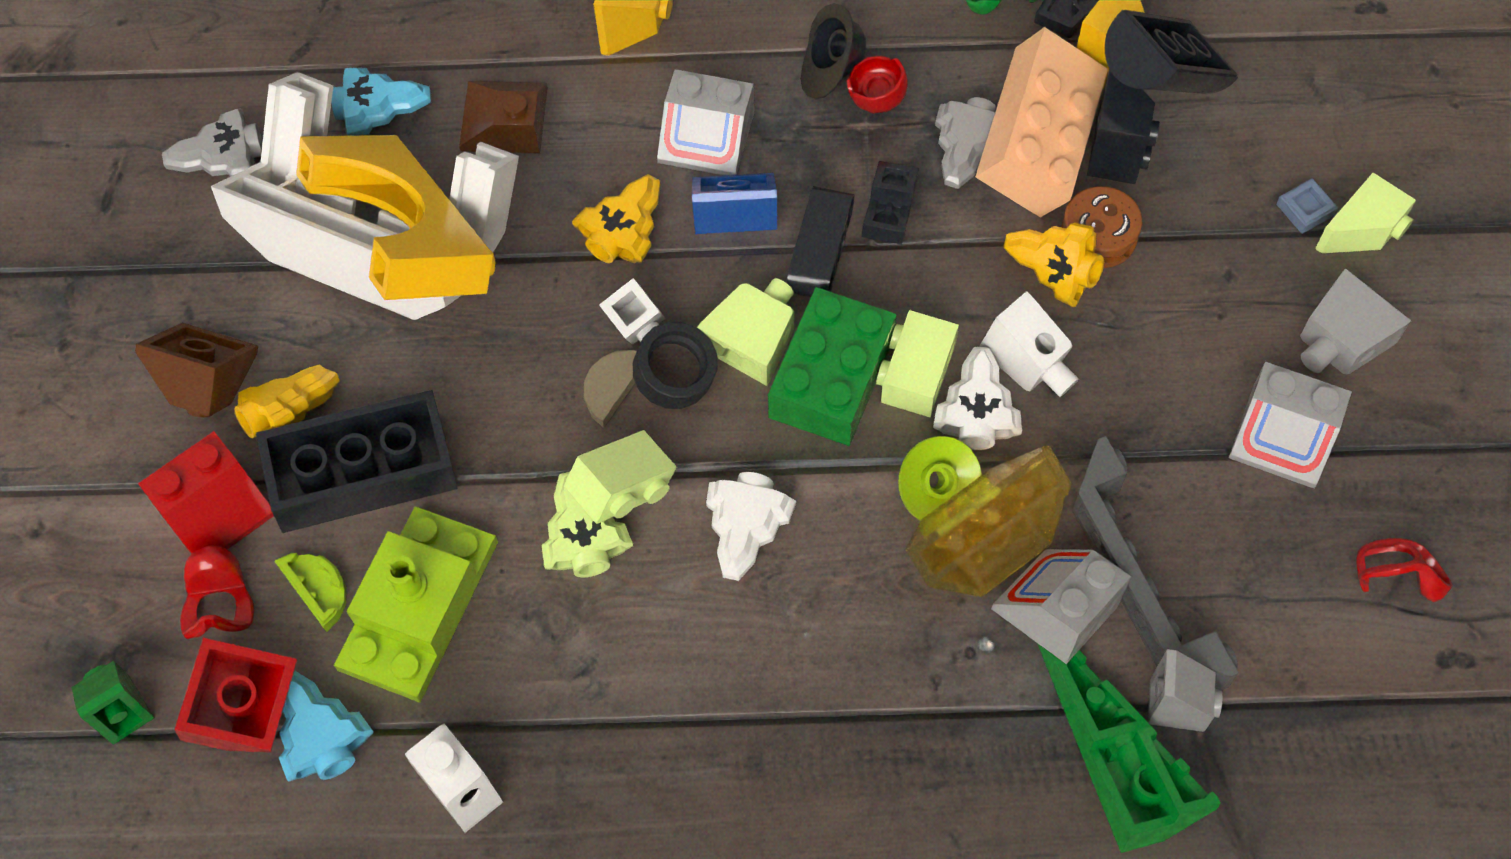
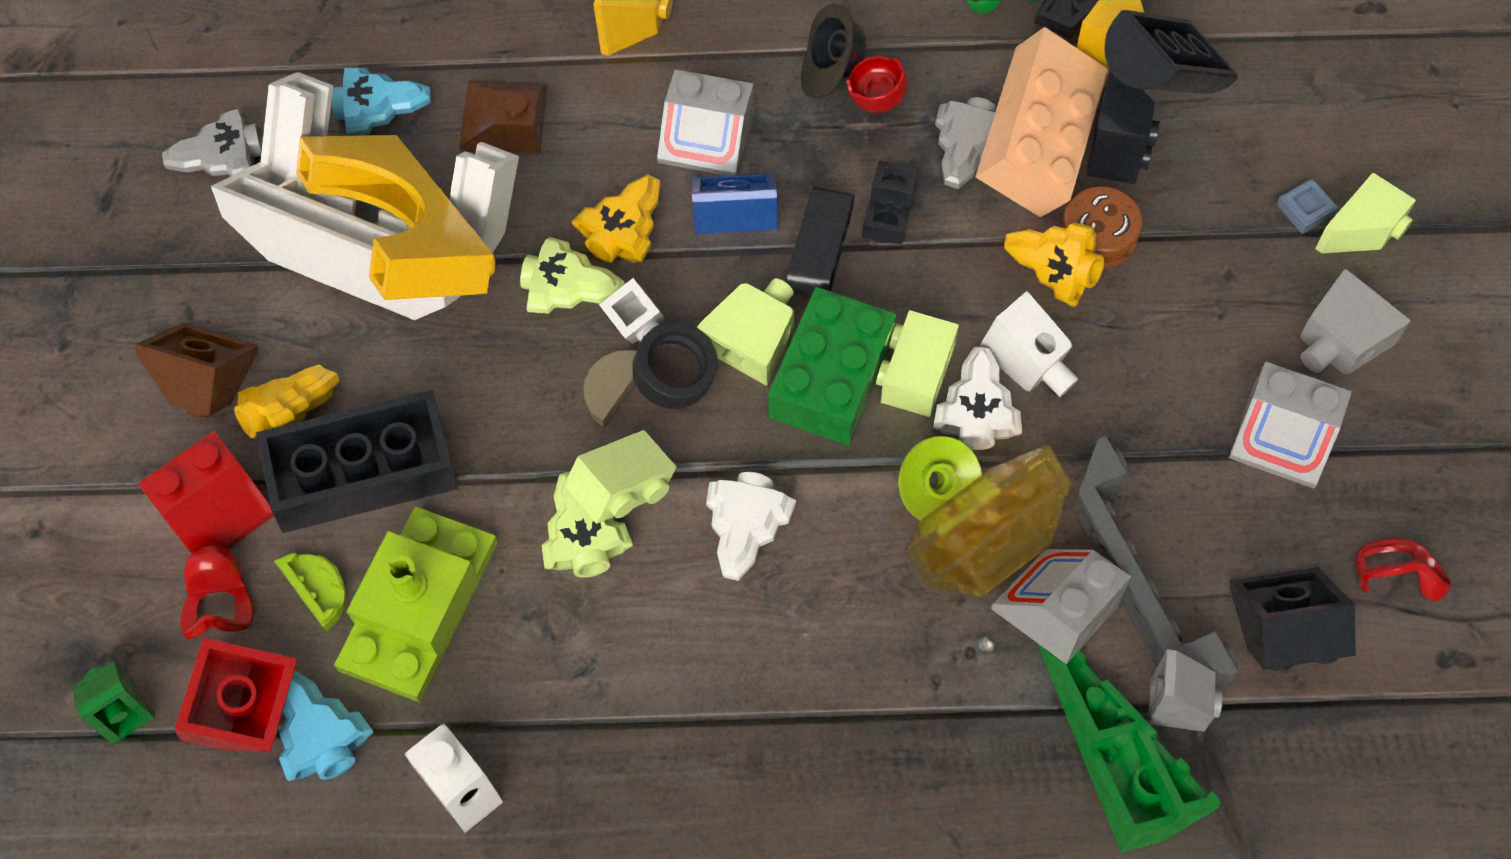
none -> yellowish green rock [520,237,625,314]
none -> black slope [1230,567,1356,671]

